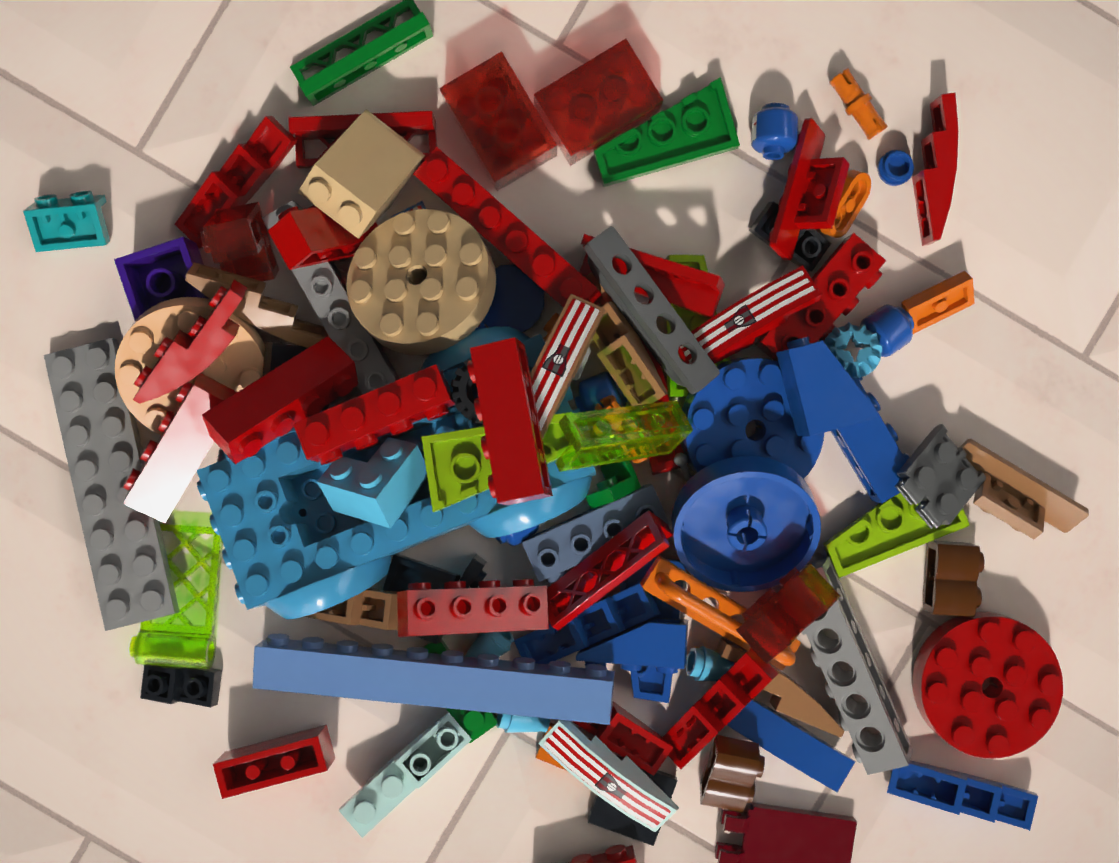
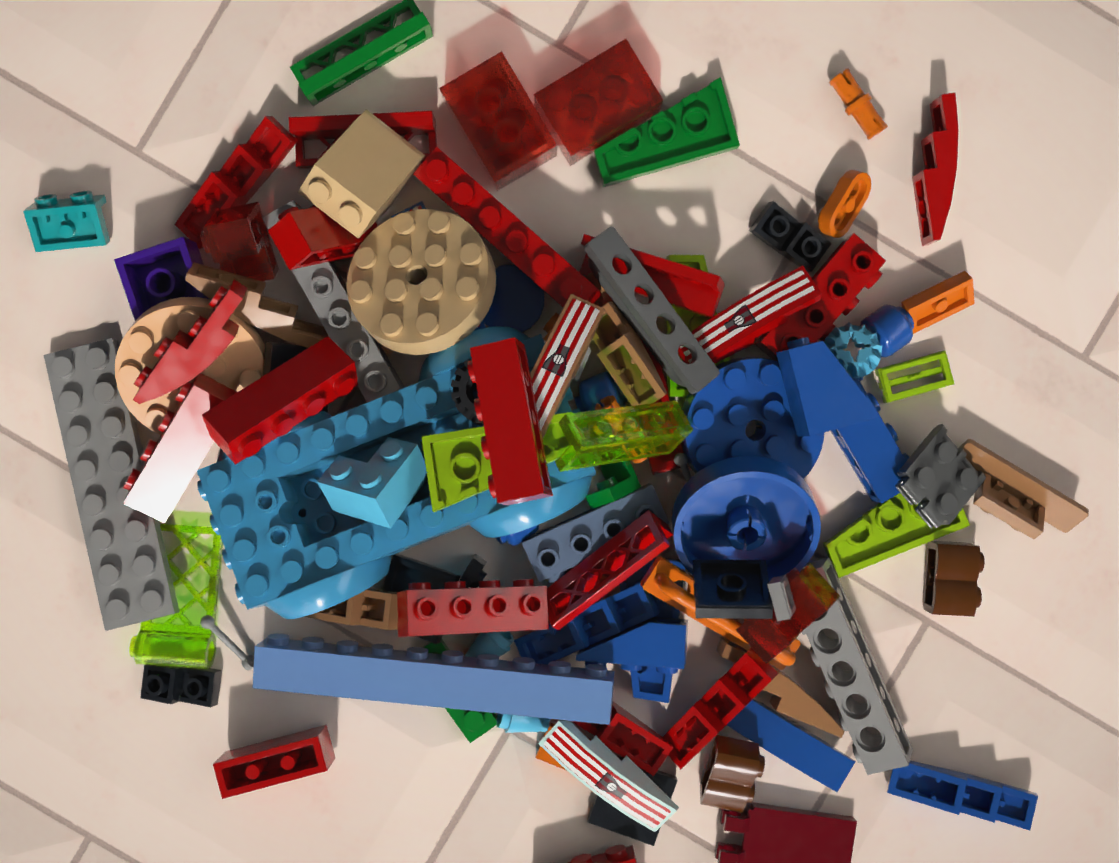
red brick [293,364,456,465] -> none
light aqua slope [339,712,472,838] -> none
medium azure cone [686,646,735,681] -> none
blue head [751,103,798,160] -> none
red bracket [770,118,850,261] -> none
blue plate [877,150,914,186] -> none
red piece [912,612,1063,759] -> none
none -> light grey hinge [200,615,254,670]
none -> black plate [693,559,773,619]
none -> light grey tile [767,575,796,621]
none -> lime tile [875,351,954,403]

